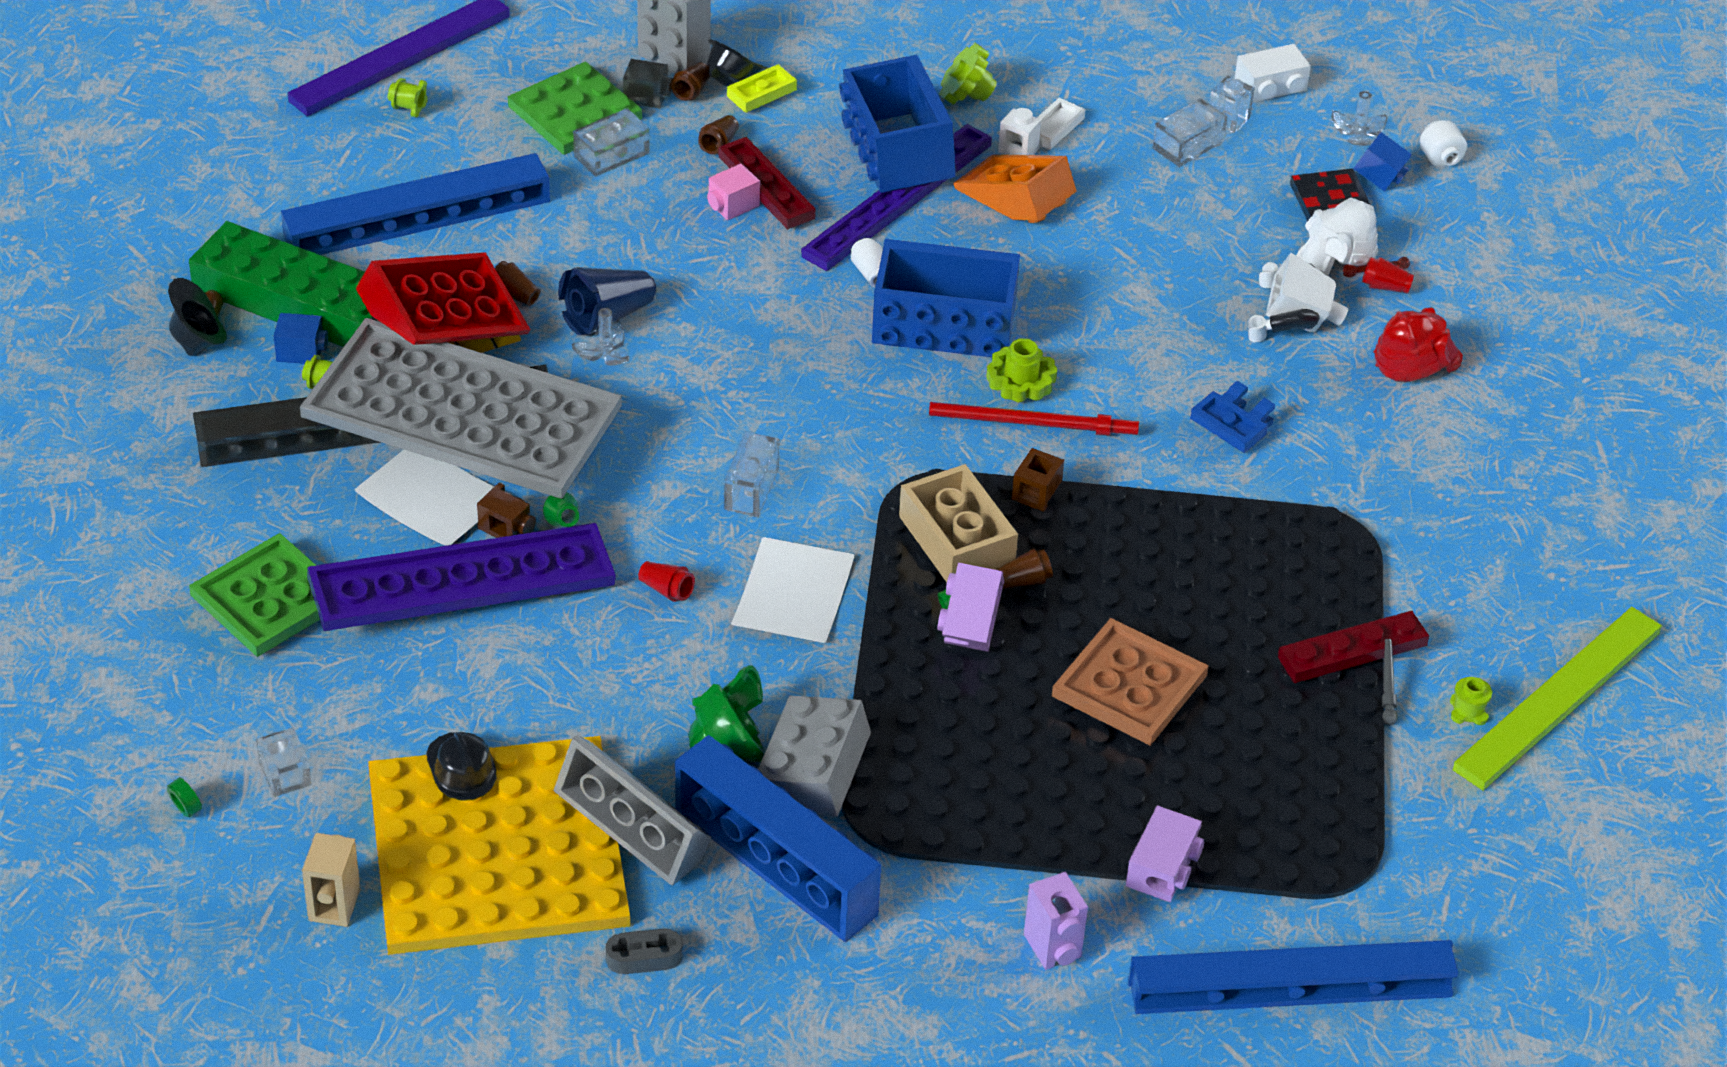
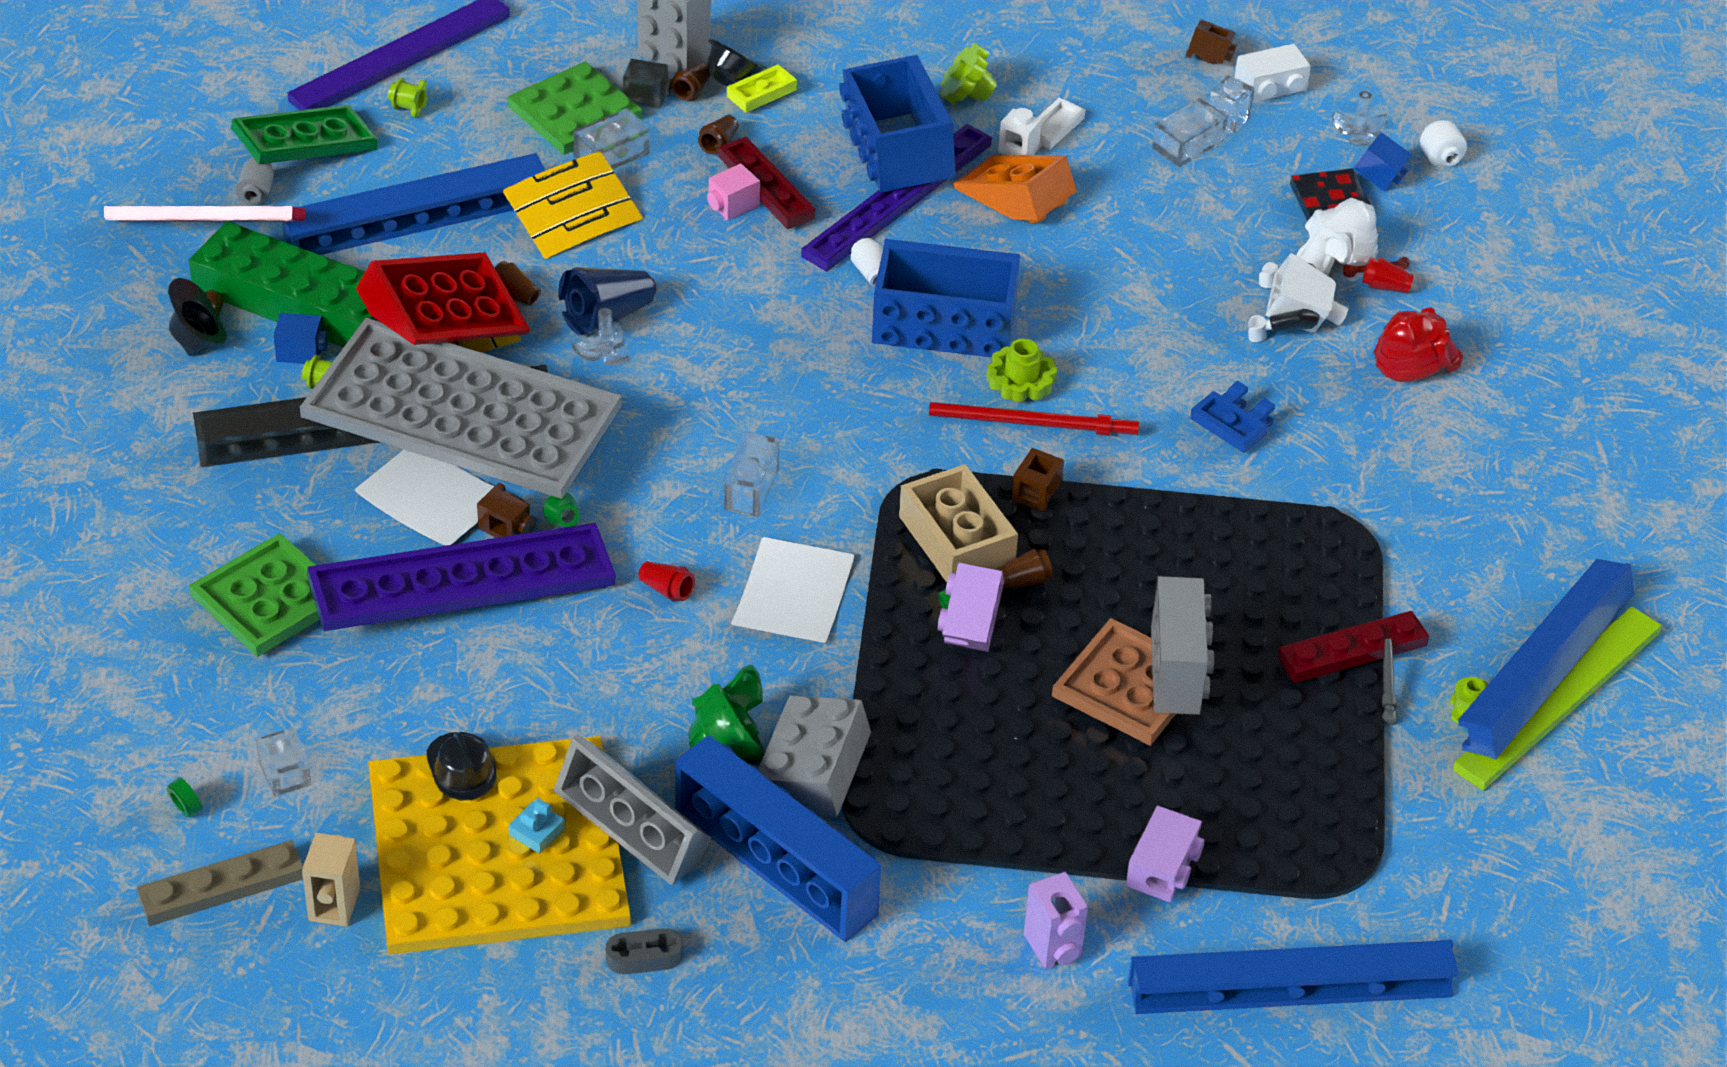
none -> tile [104,206,306,222]
none -> dark tan plate [137,840,303,926]
none -> green tile [231,105,378,164]
none -> light grey brick [236,157,274,205]
none -> yellow sticker [503,152,643,259]
none -> medium azure tile [508,798,565,854]
none -> light grey brick [1151,576,1214,715]
none -> reddish brown brick [1186,19,1237,64]
none -> blue tile [1458,559,1634,759]

